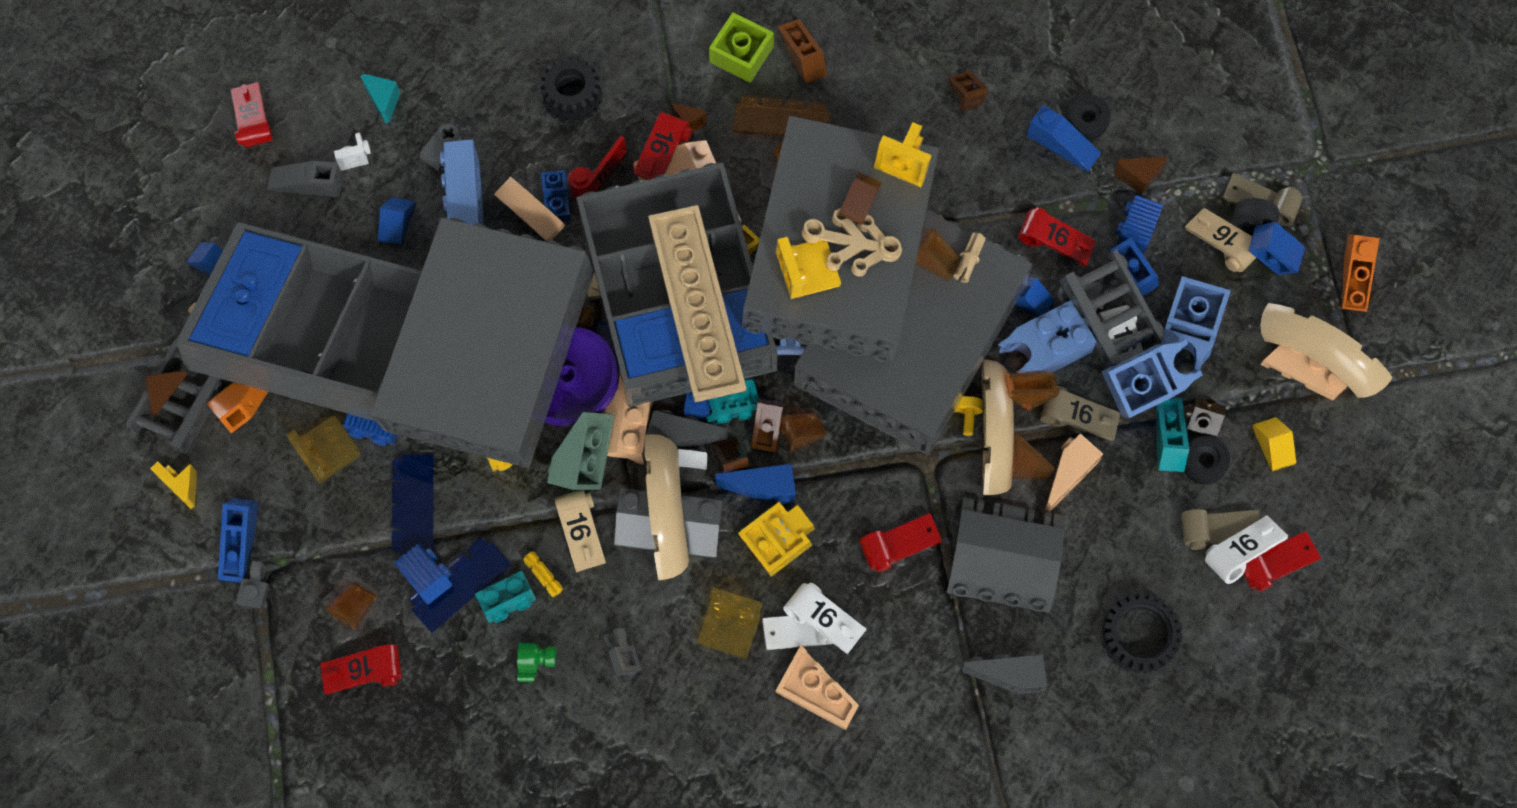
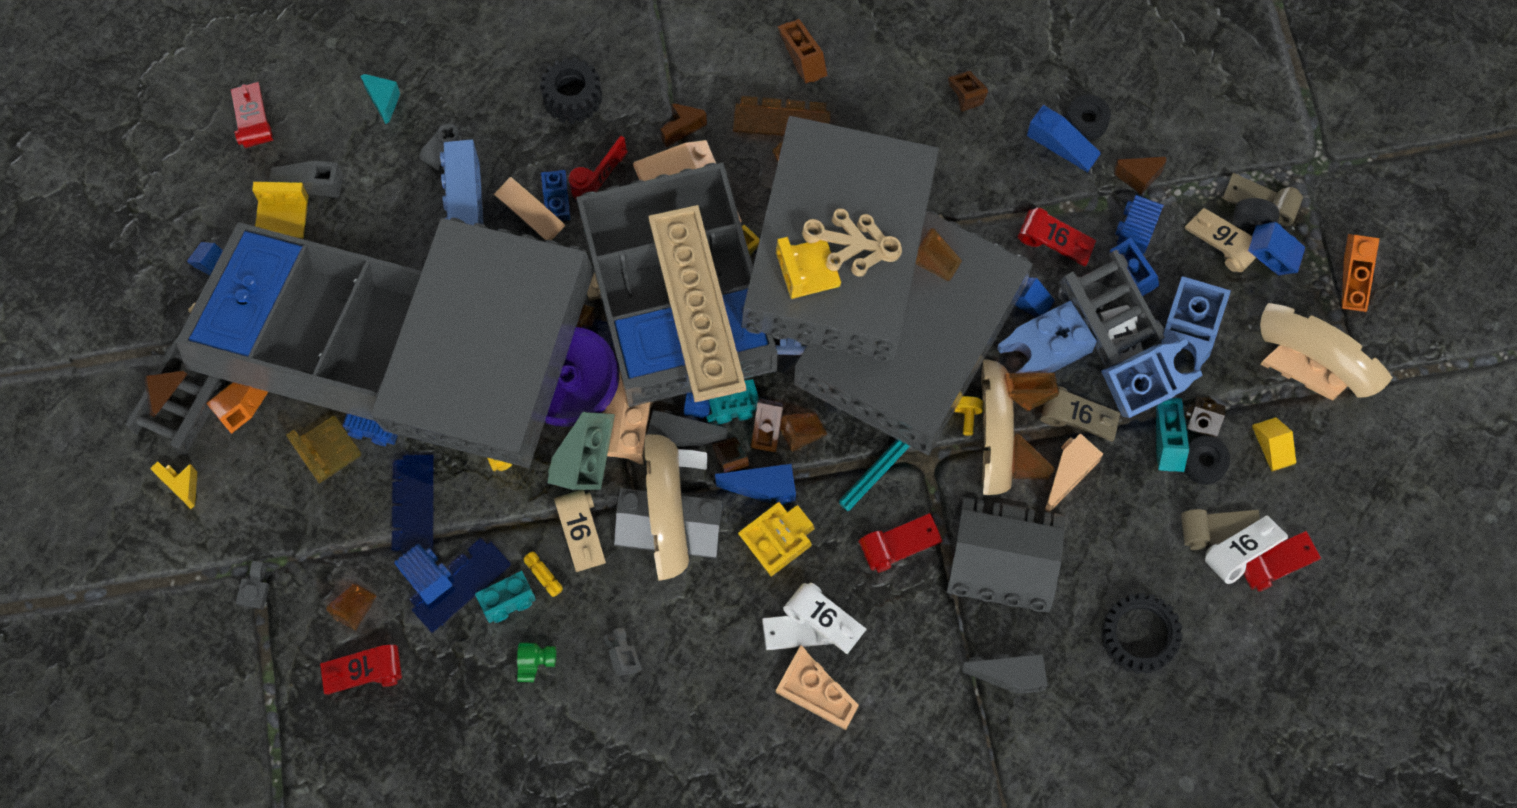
blue slope [218,498,258,582] -> none
white bracket [334,133,371,171] -> none
blue slope [378,197,416,247] -> none
red door [633,112,692,180] -> none
clear yellow bracket [697,587,763,659] -> none
lime brick [709,12,774,83] -> none
reddish brown slope [839,172,882,225] -> none
yellow bracket [874,122,932,187] -> none
tan axle [953,232,985,283] -> none
none -> yellow bracket [252,182,308,239]
none -> teal axle [839,439,910,511]

